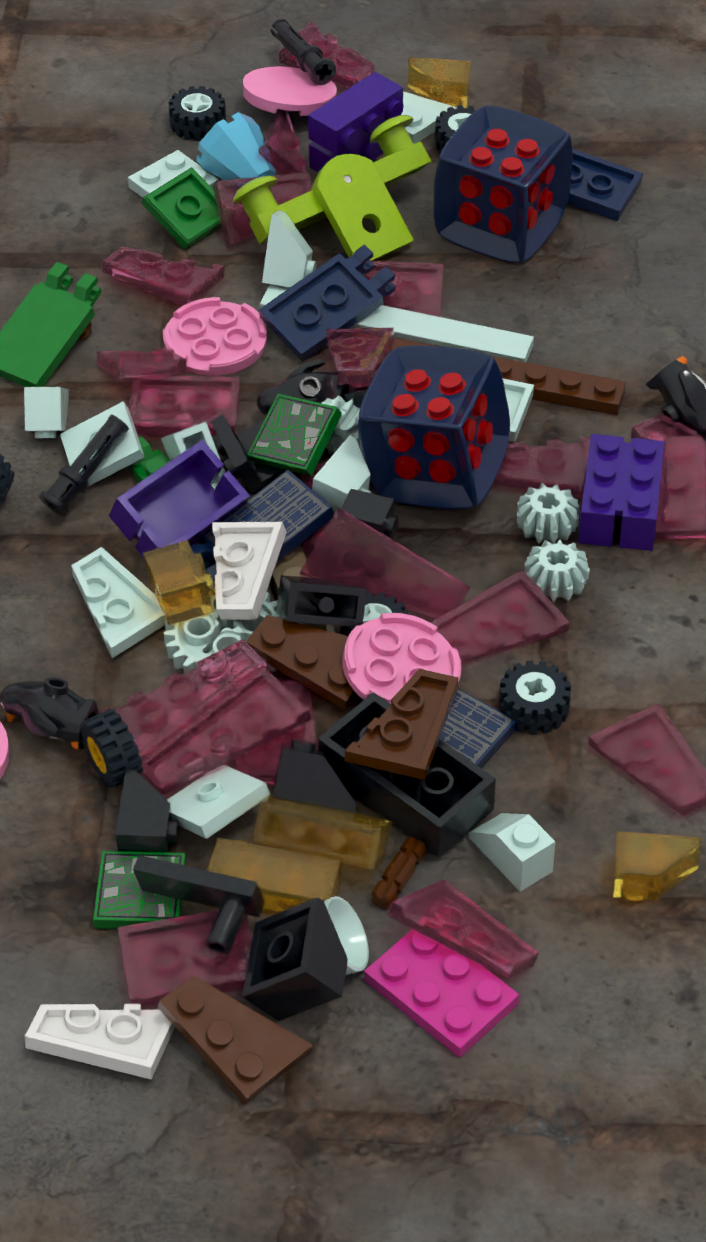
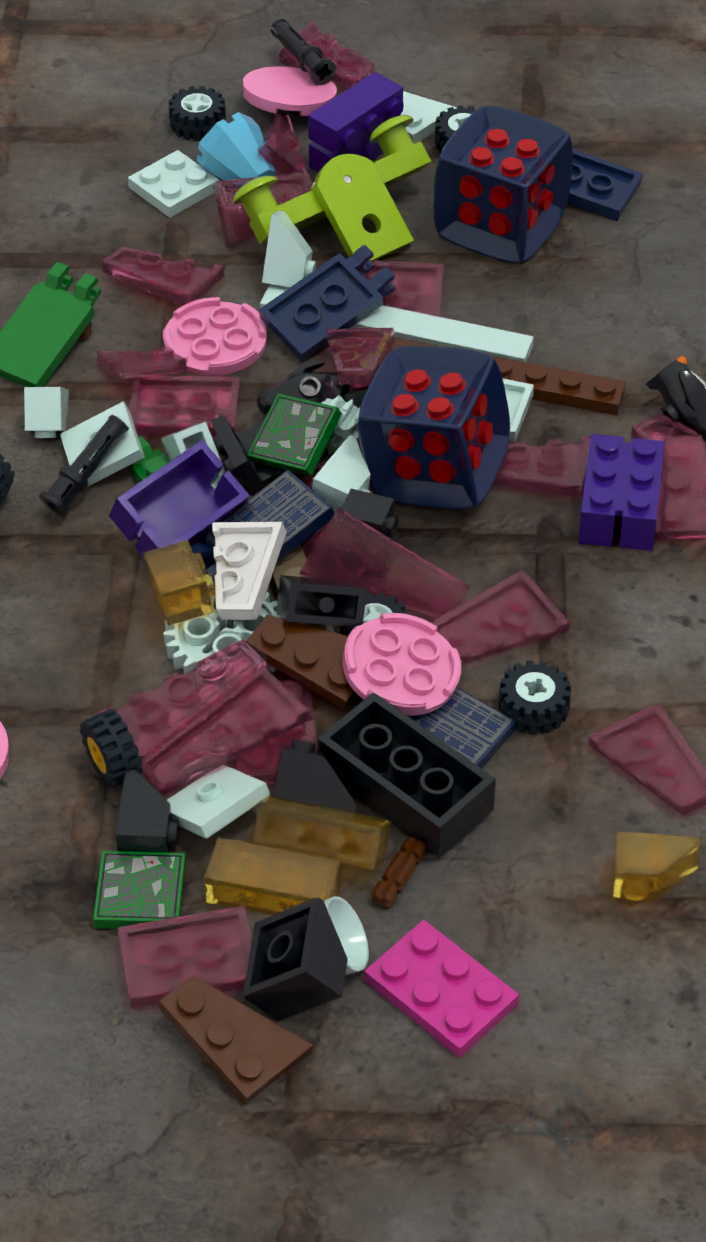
black animal [0,677,99,750] -> none
white wing [25,1004,175,1079] -> none
light aqua wing [71,547,171,658] -> none
black piece [133,855,265,954] -> none
green tile [142,167,235,250] -> none
reddish brown wing [345,669,459,780] -> none
clear pink wing [387,879,539,979] -> none
clear yellow slope [408,57,471,108] -> none
light aqua slope [469,813,555,892] -> none
light aqua gear [516,483,579,544] -> none
light aqua gear [524,539,590,603] -> none

